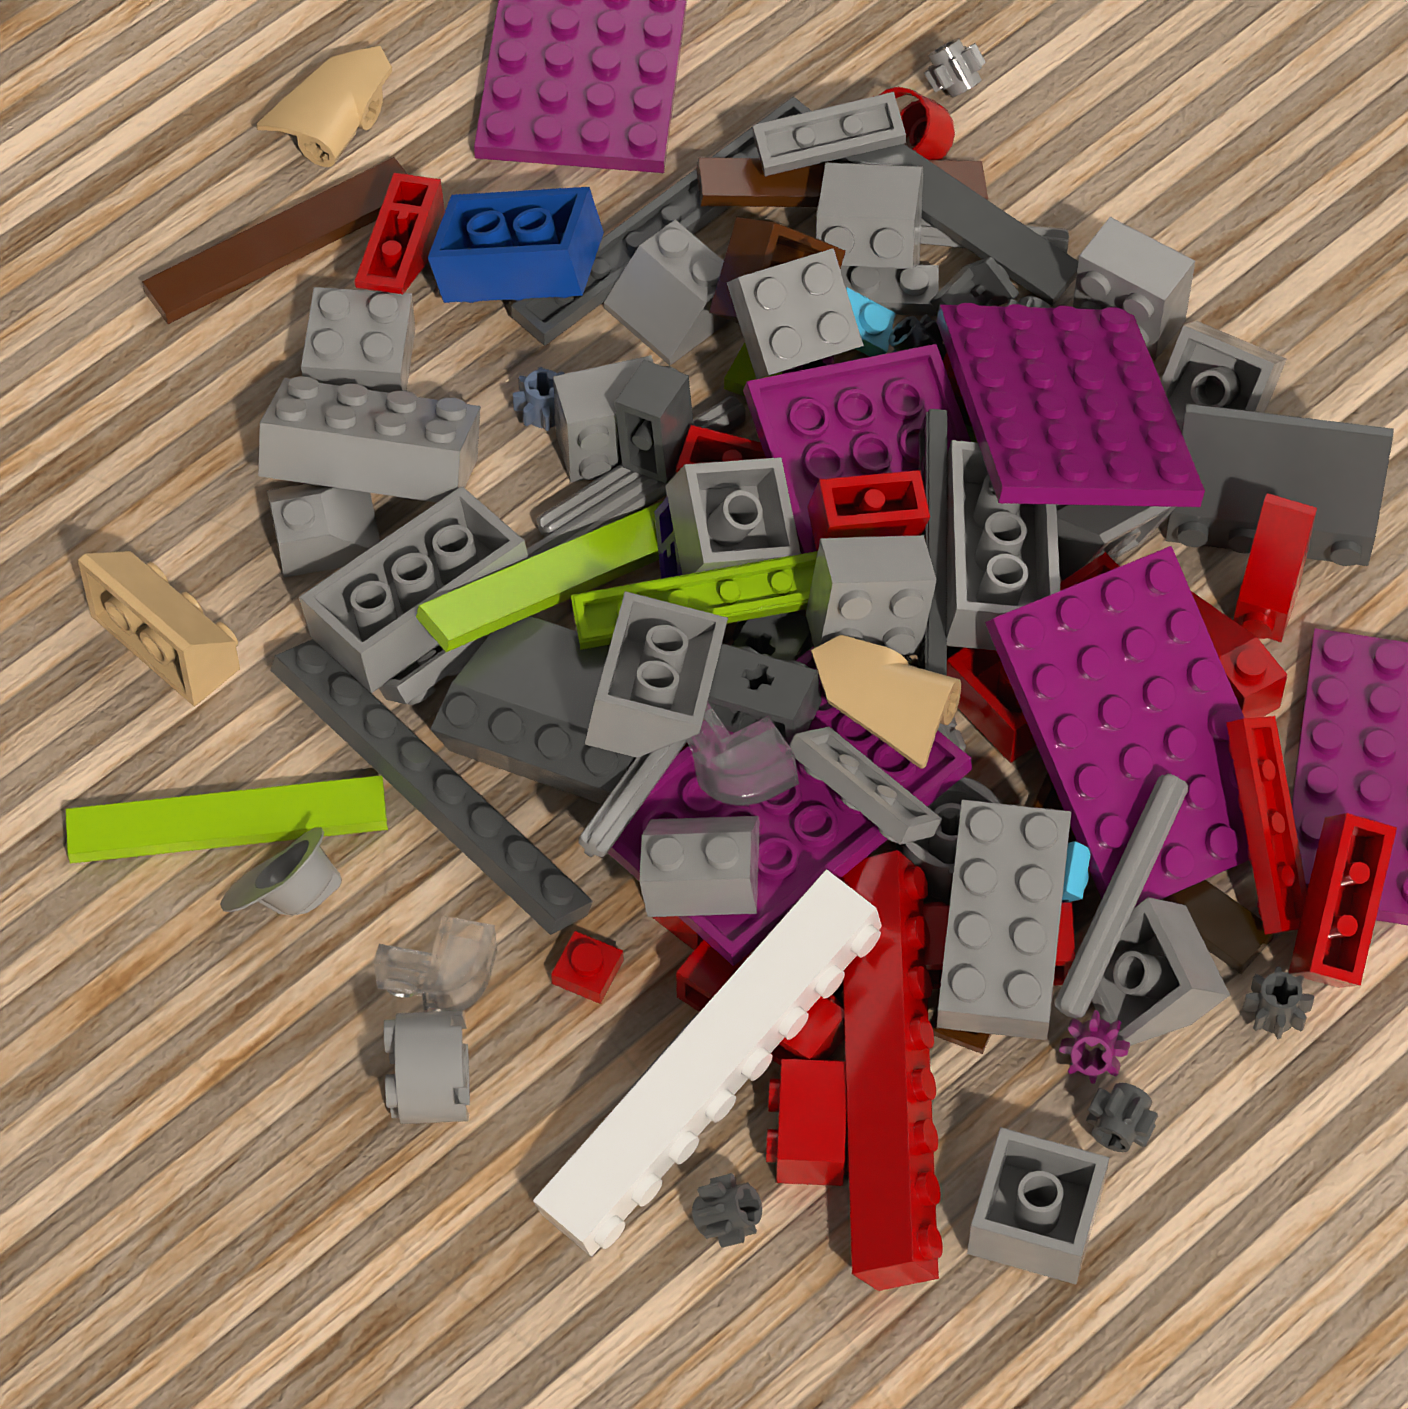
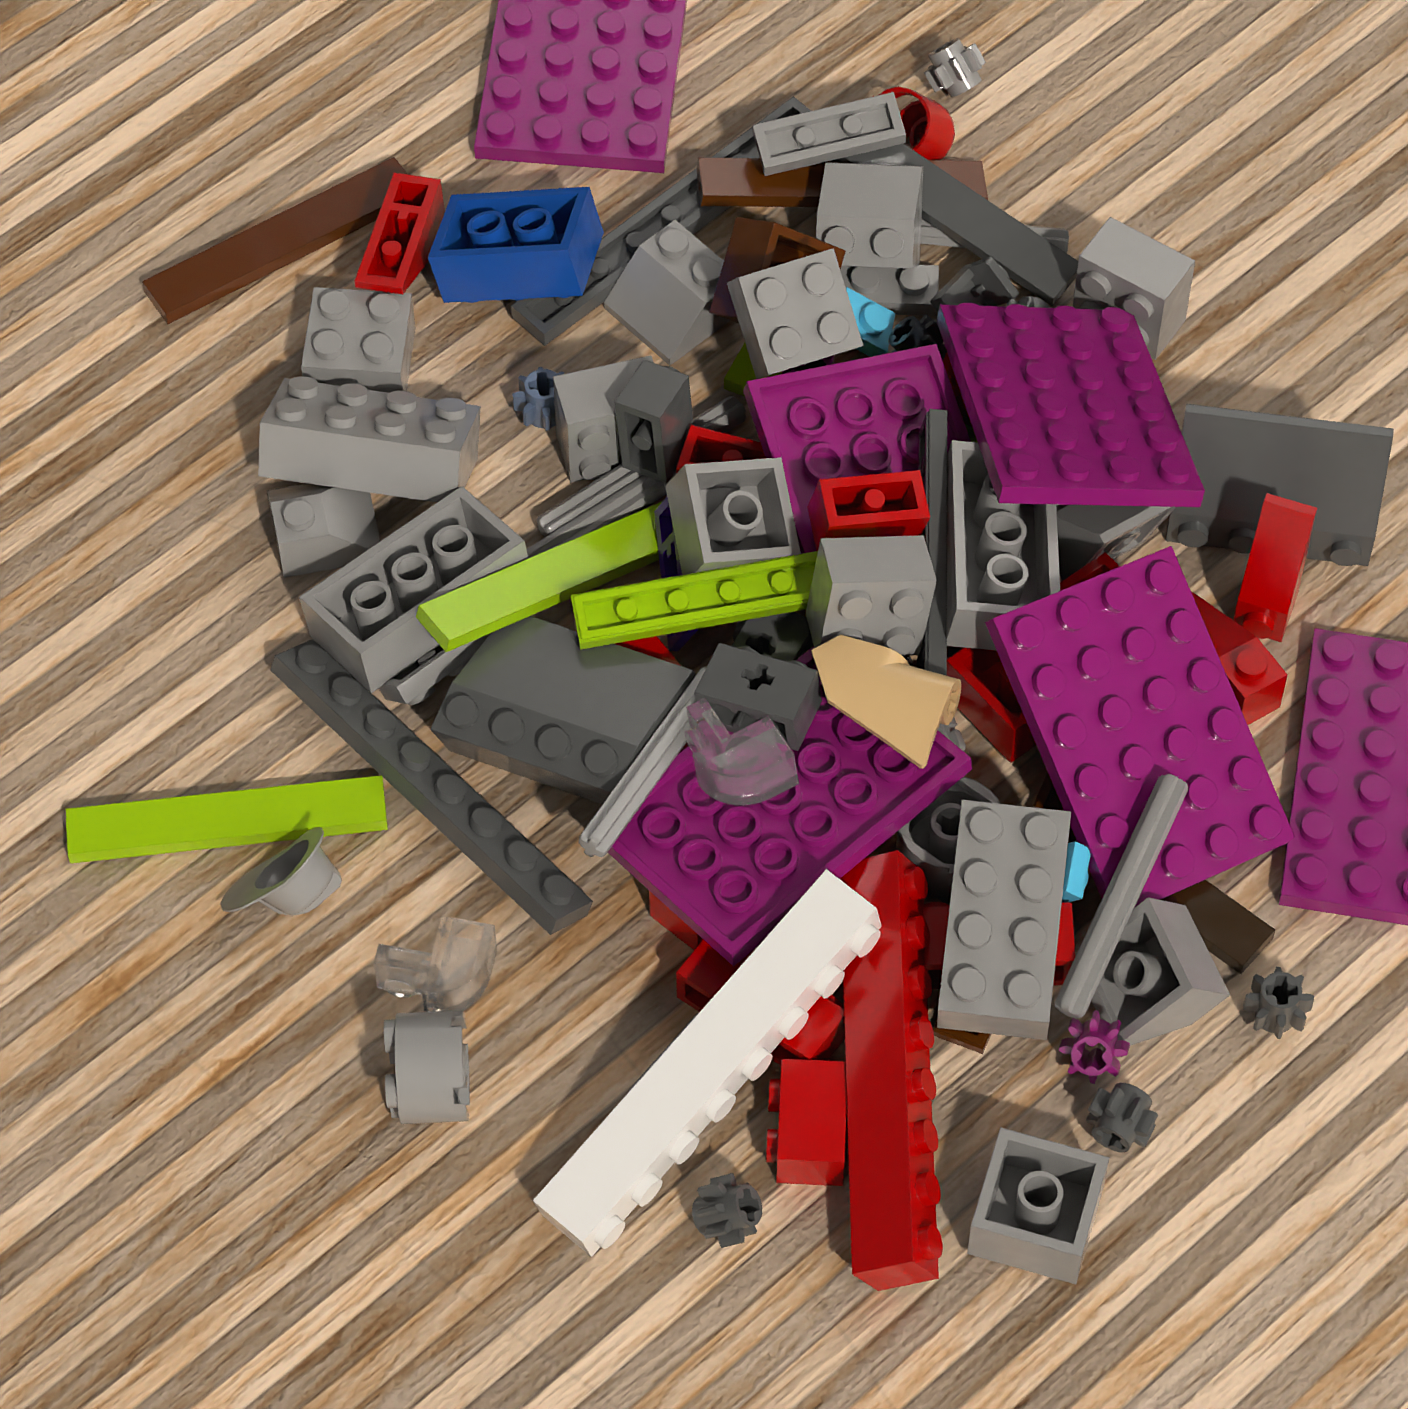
tan slope [78,551,240,707] -> none
tan panel [256,46,392,167] -> none
red plate [551,931,624,1004] -> none
light grey slope [585,591,728,758] -> none
light grey slope [639,816,760,917] -> none
light grey plate [787,727,942,845] -> none
light grey slope [1161,321,1287,431] -> none
red plate [1226,716,1307,935] -> none
red brick [1288,813,1397,988] -> none

